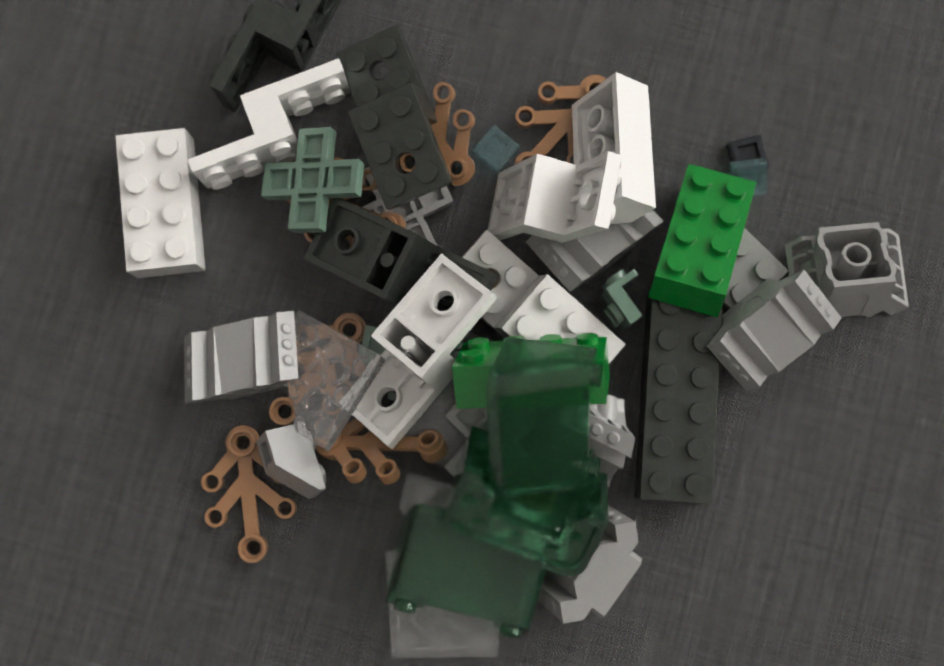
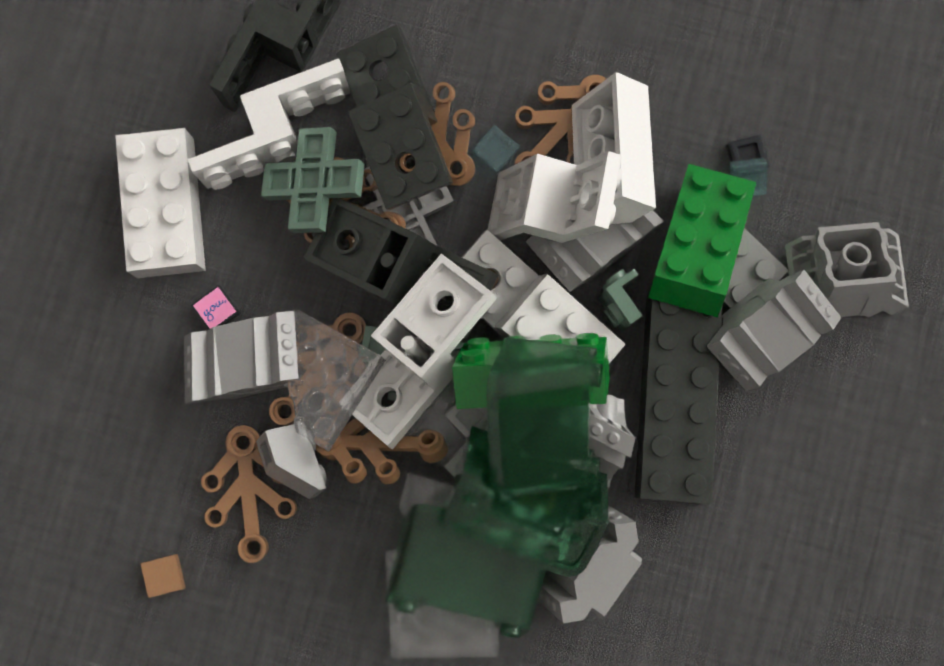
none -> medium nougat tile [140,554,185,598]
none -> bright pink tile [191,285,241,329]

